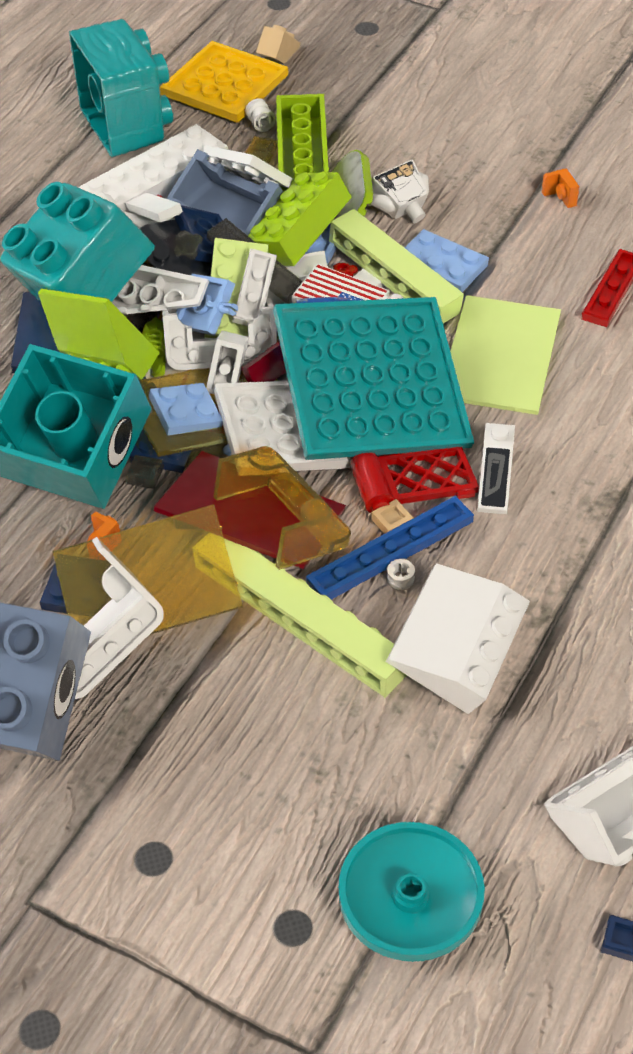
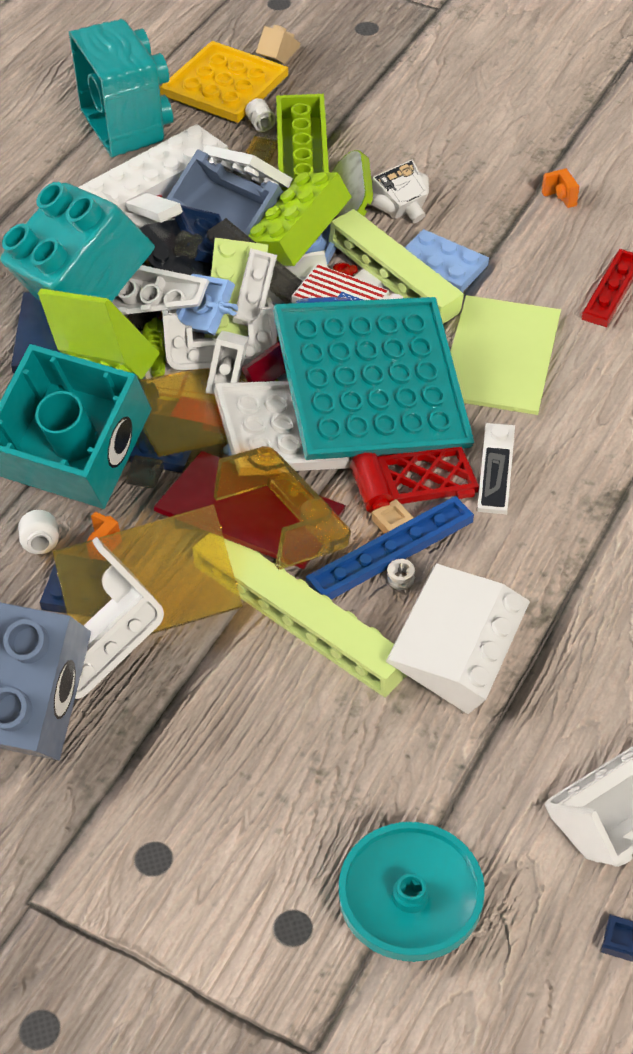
light blue plate [149,383,223,436] -> none
none -> white head [18,510,59,555]

